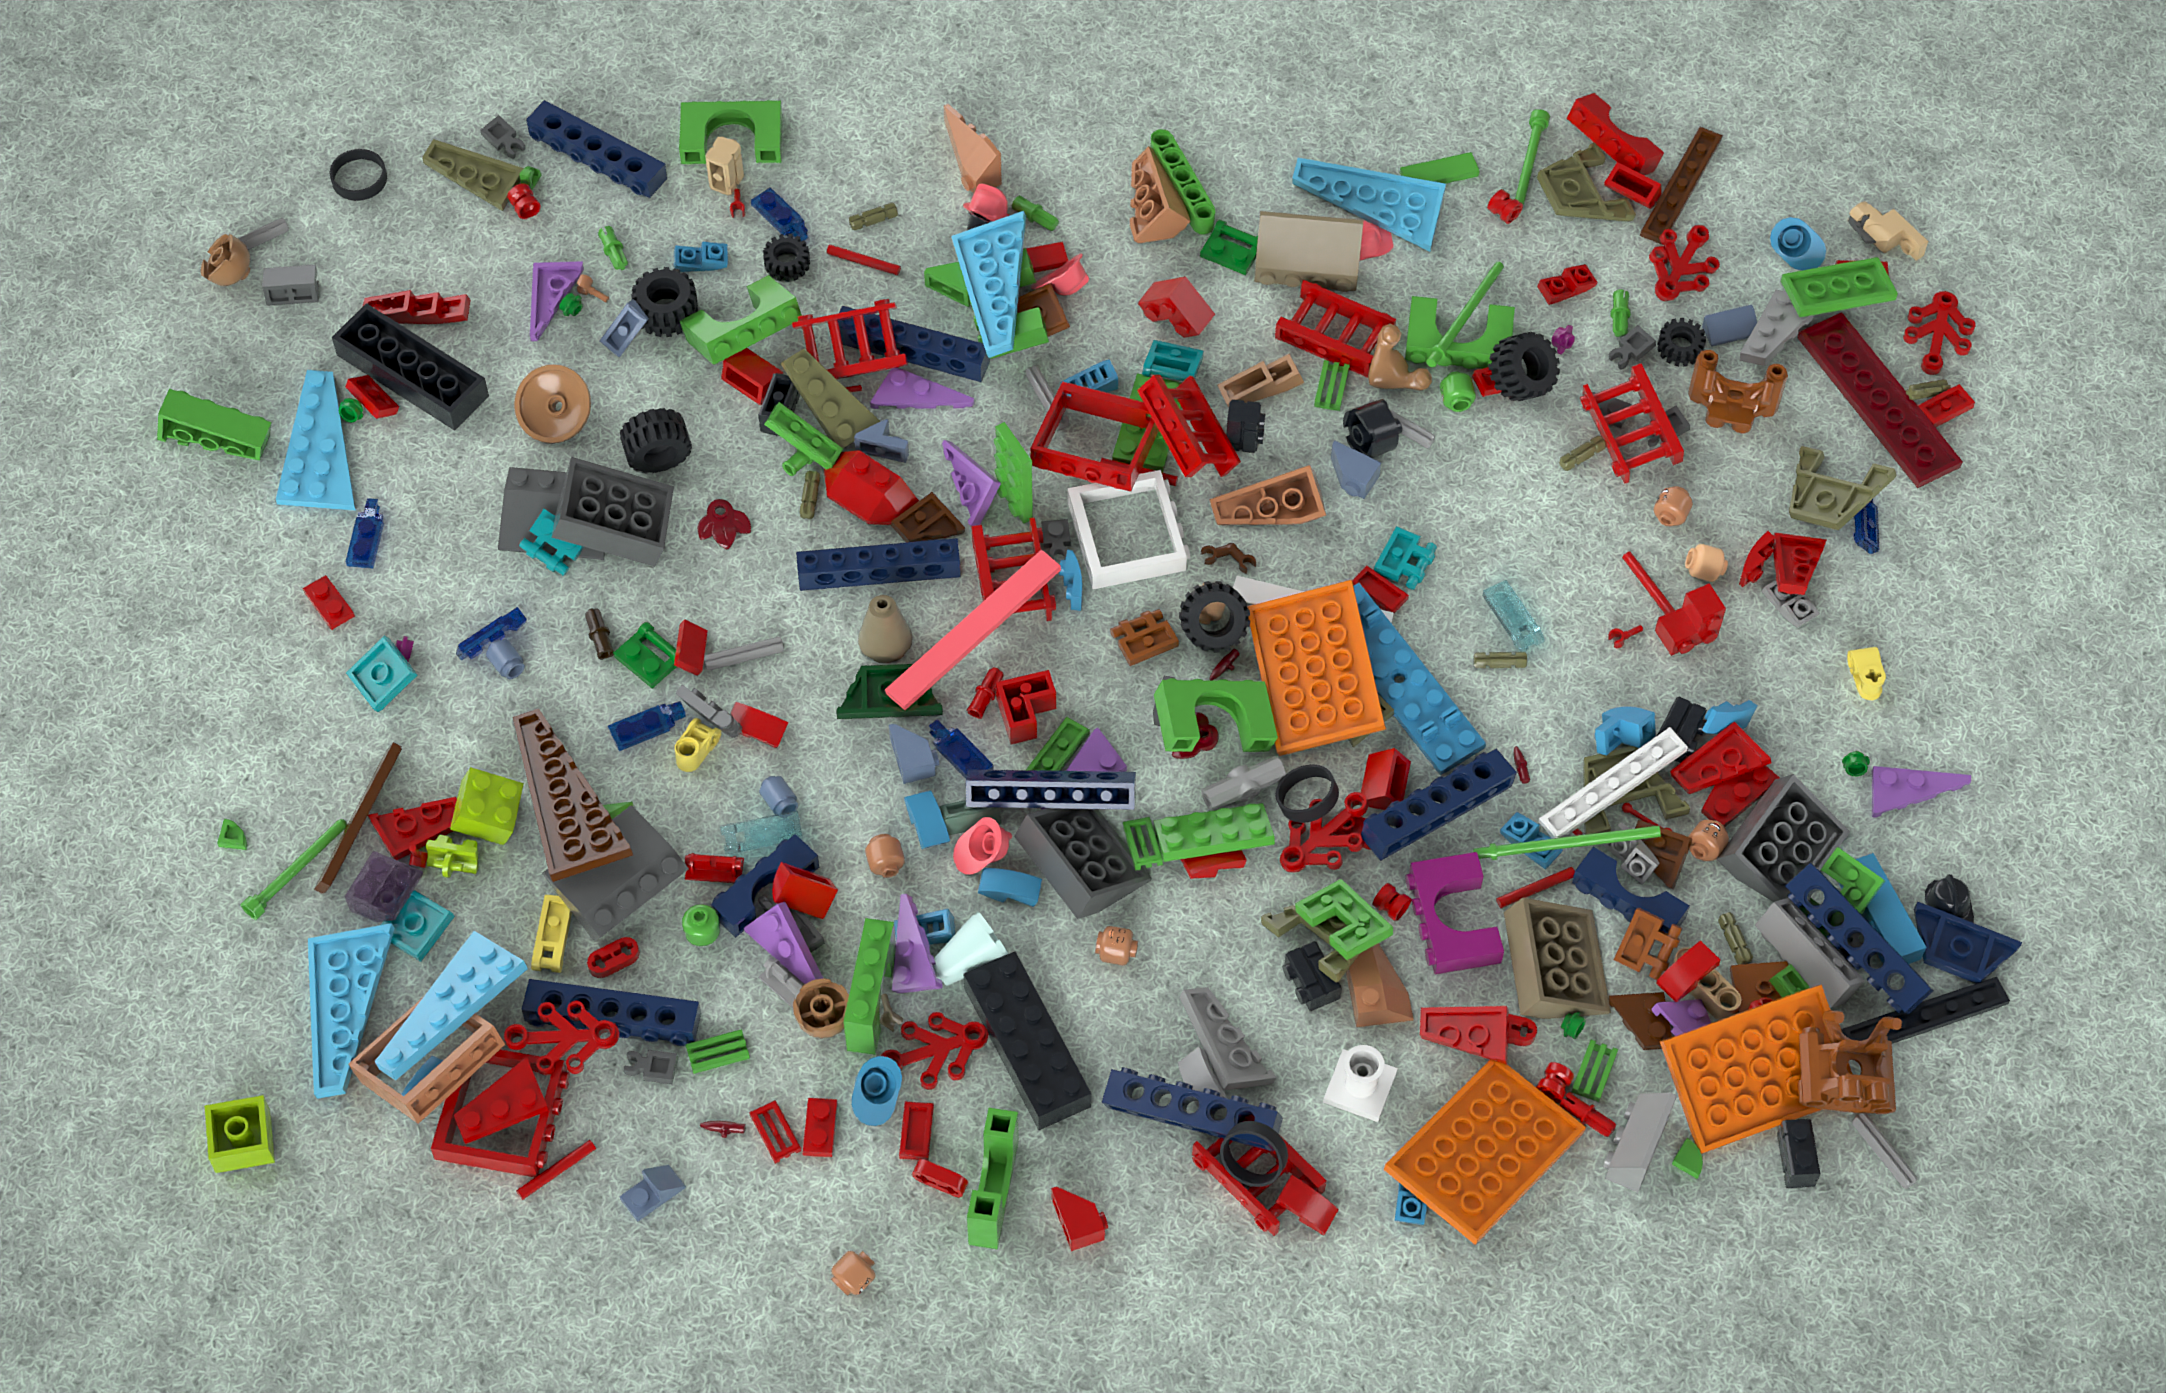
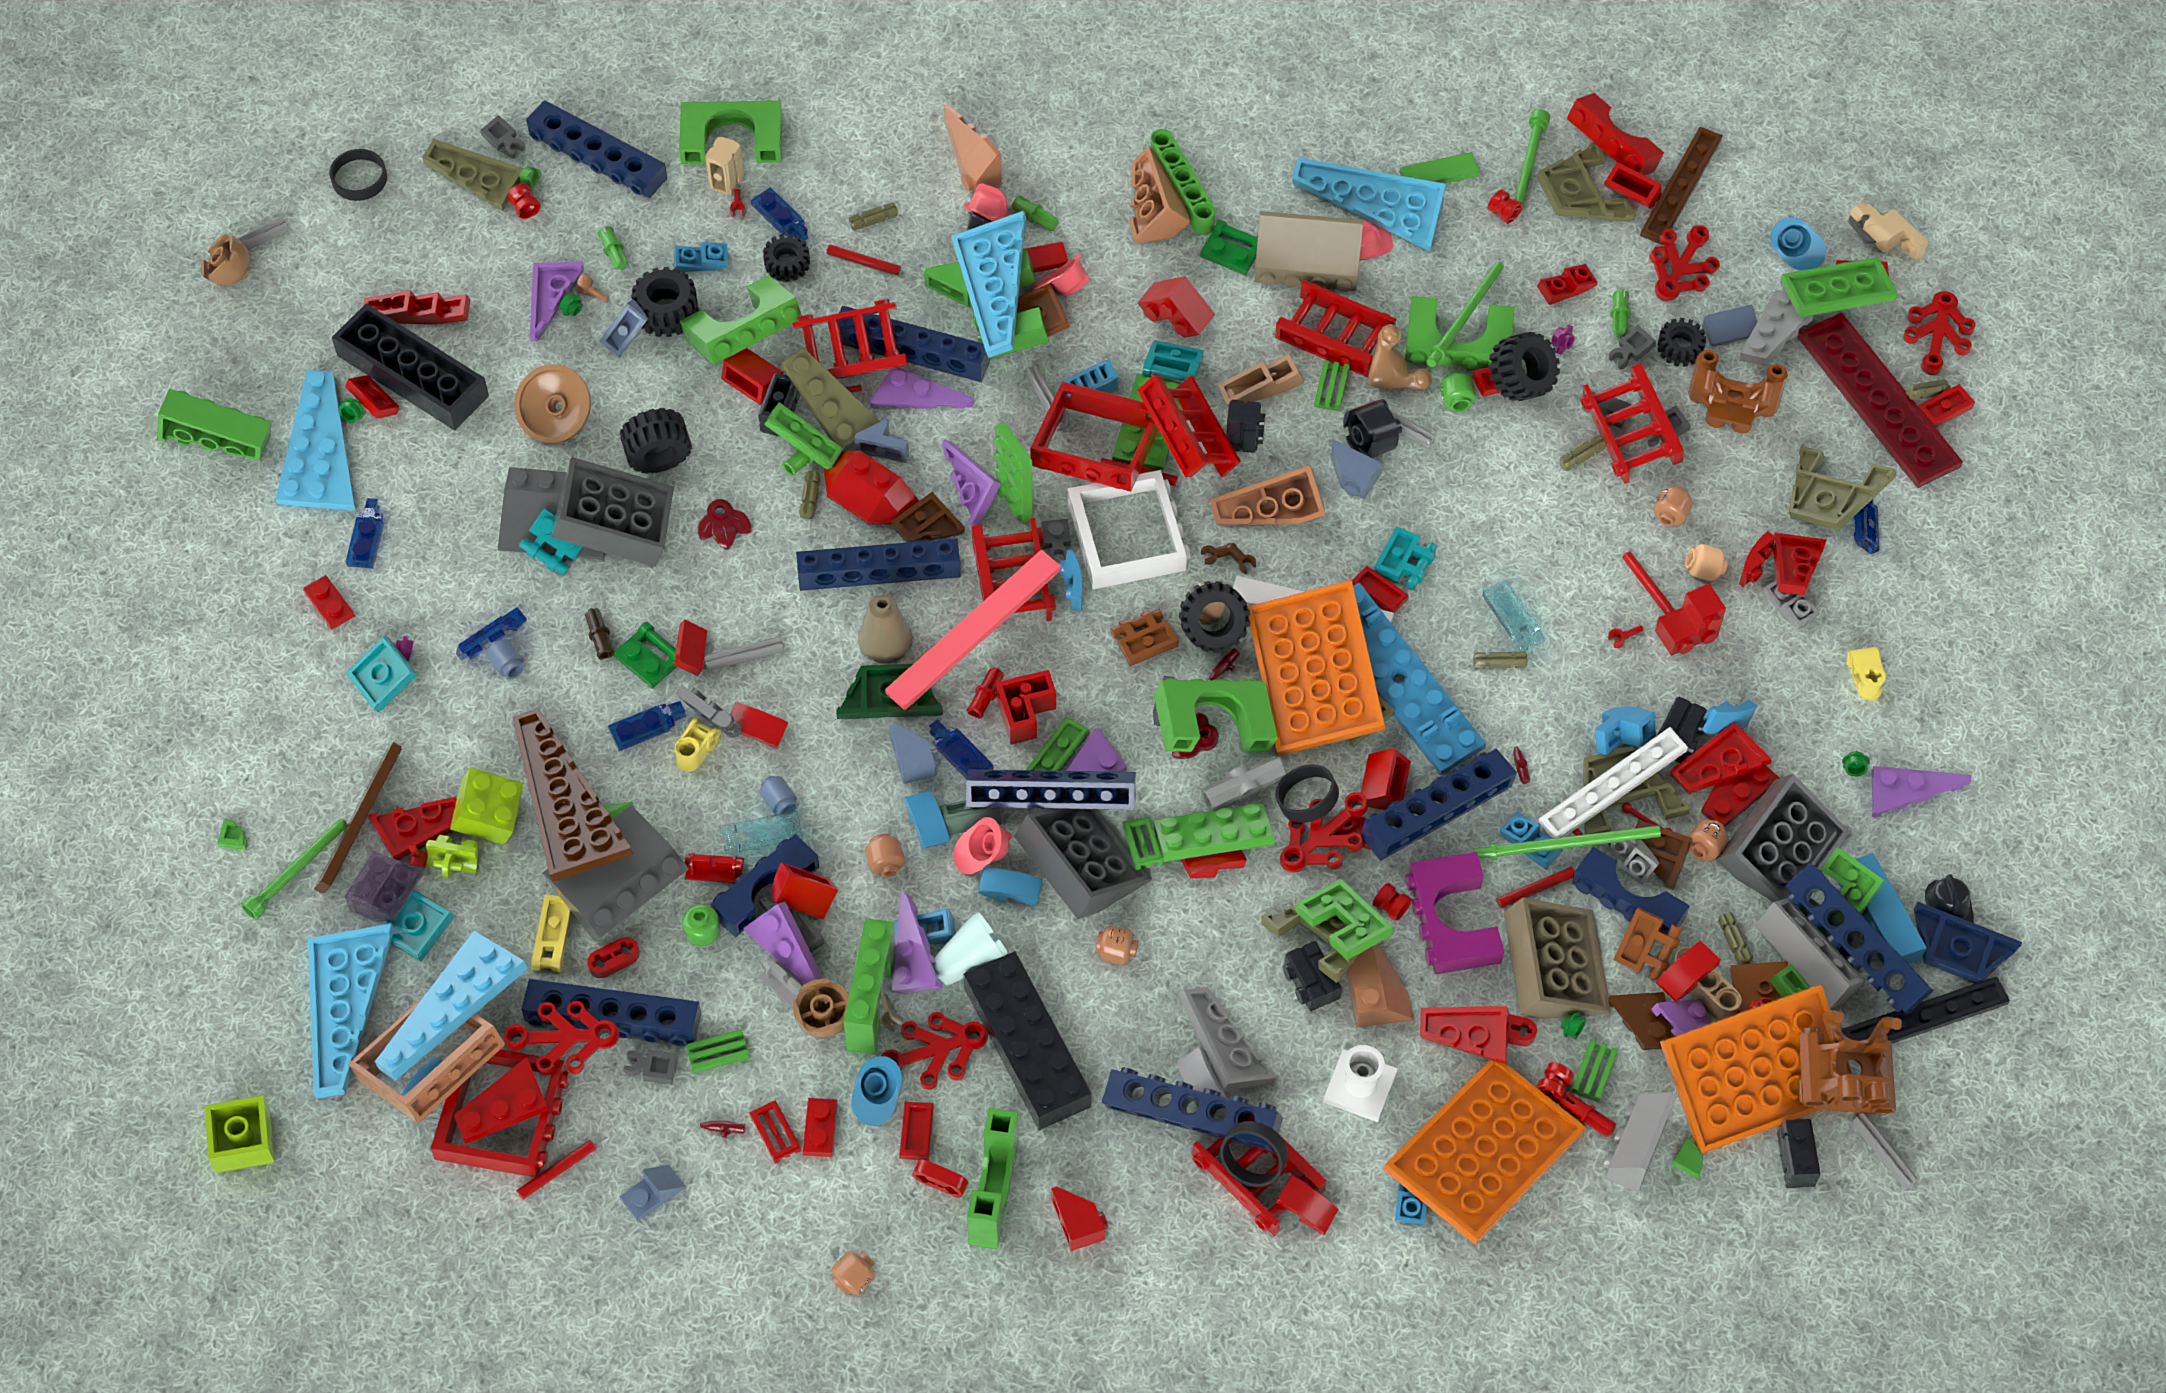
dark grey hinge [262,265,319,306] -> none

